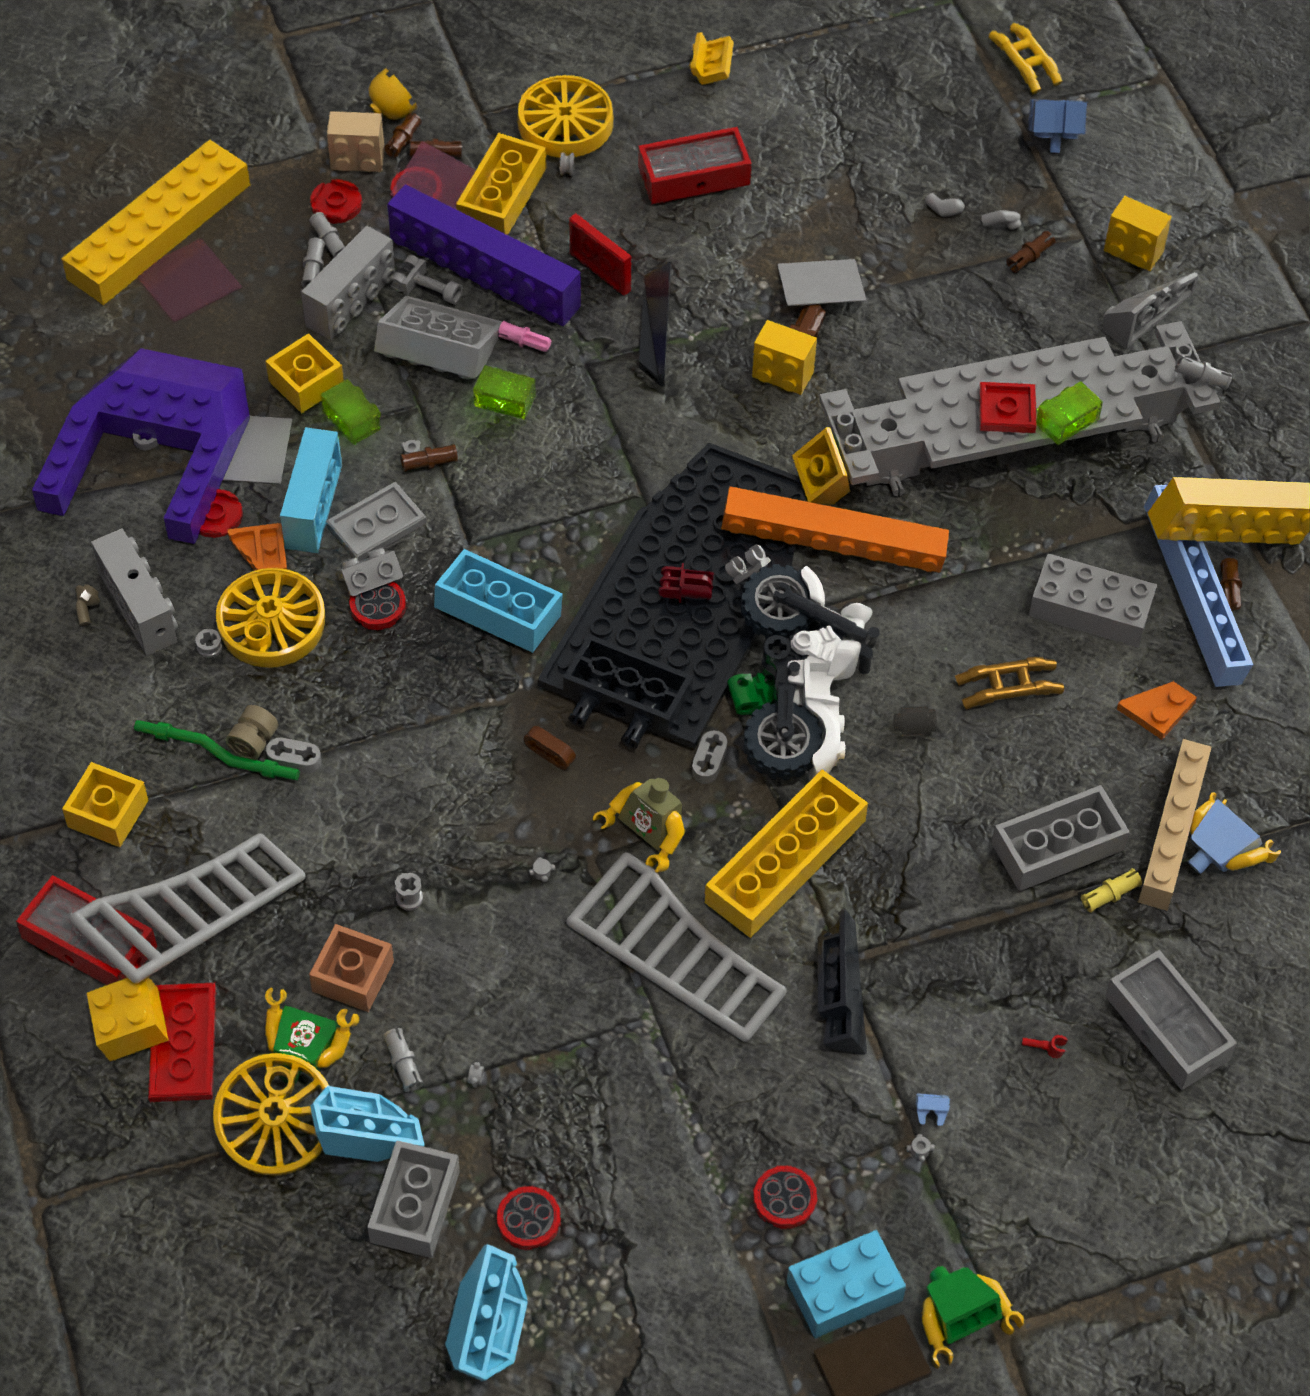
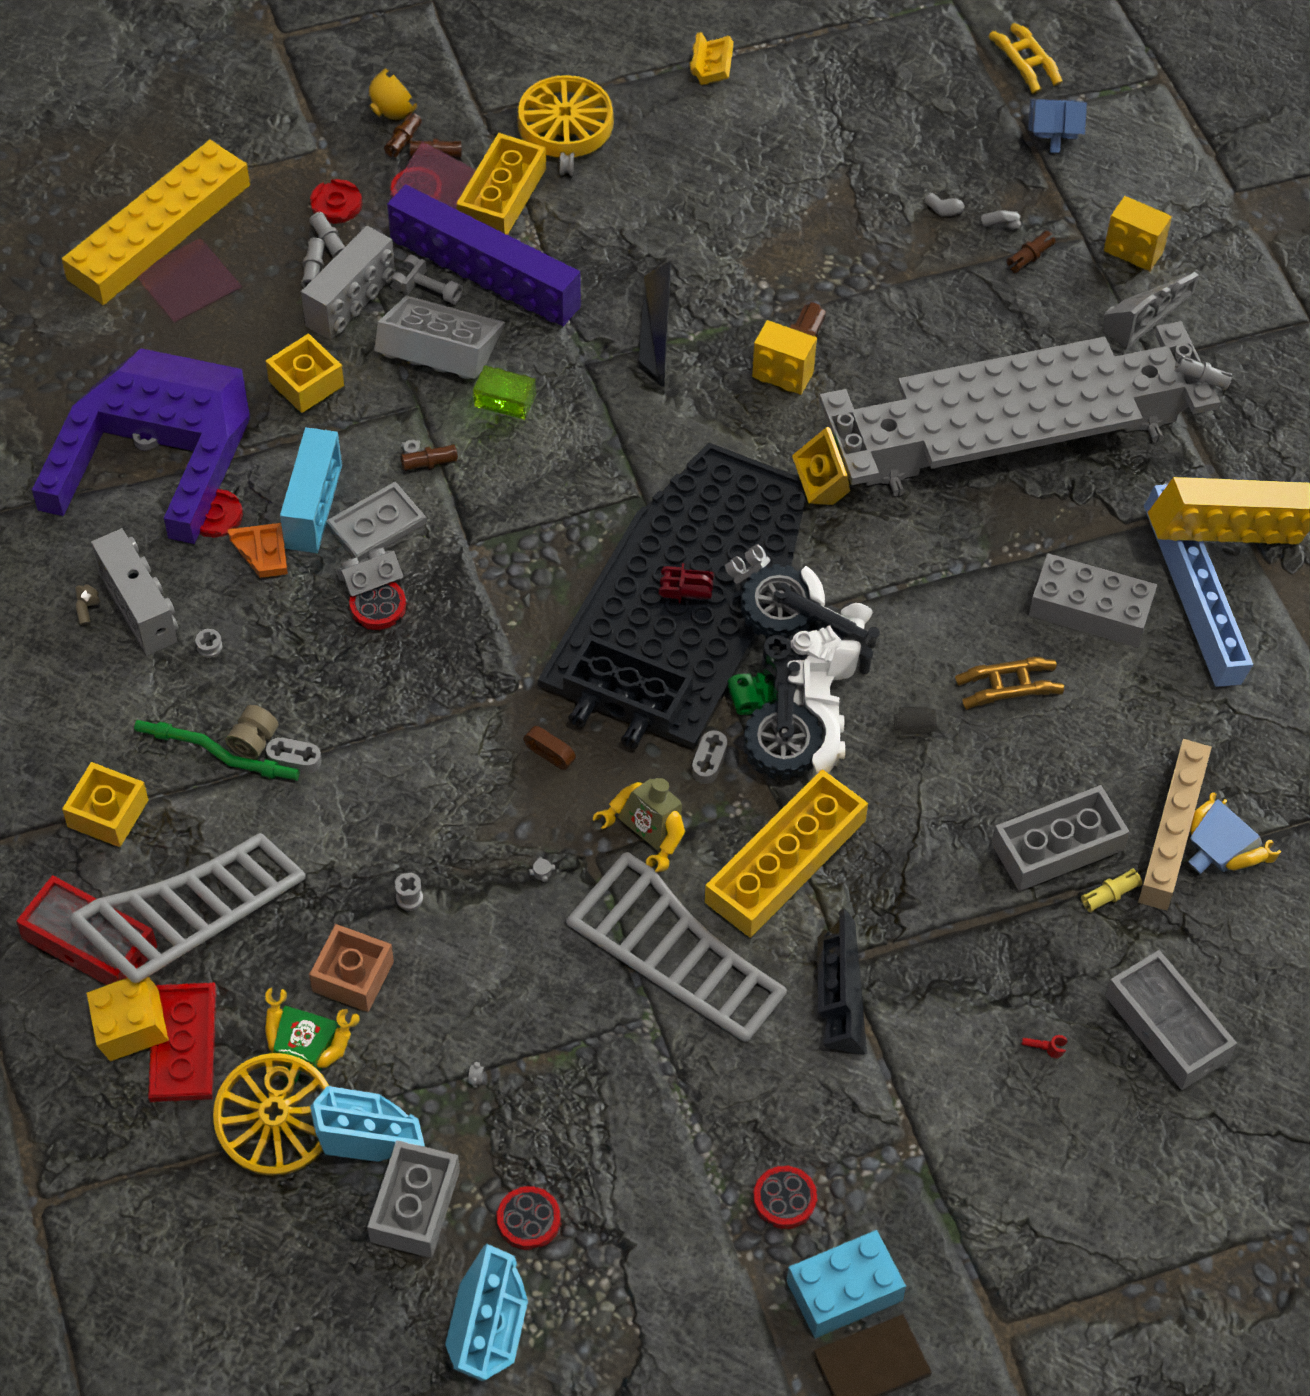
yellow piece [216,568,325,668] -> none
light grey piece [223,416,292,484] -> none
clear neon green brick [321,379,381,445] -> none
tan brick [327,111,385,172] -> none
light grey pin [383,1028,423,1092] -> none
medium azure brick [434,549,562,653] -> none
bright pink axle [498,321,551,352] -> none
red tile [569,213,631,296] -> none
red brick [638,127,752,204] -> none
orange brick [721,486,949,573] -> none
light grey piece [777,259,867,306] -> none
light grey piece [907,1134,935,1162] -> none
light blue tile [915,1093,950,1126] -> none
green torso [922,1266,1024,1369] -> none
red tile [979,382,1037,433] -> none
clear neon green brick [1036,381,1103,445] -> none
orange wing [1117,681,1197,740] -> none
reddish brown axle [1220,558,1242,612] -> none

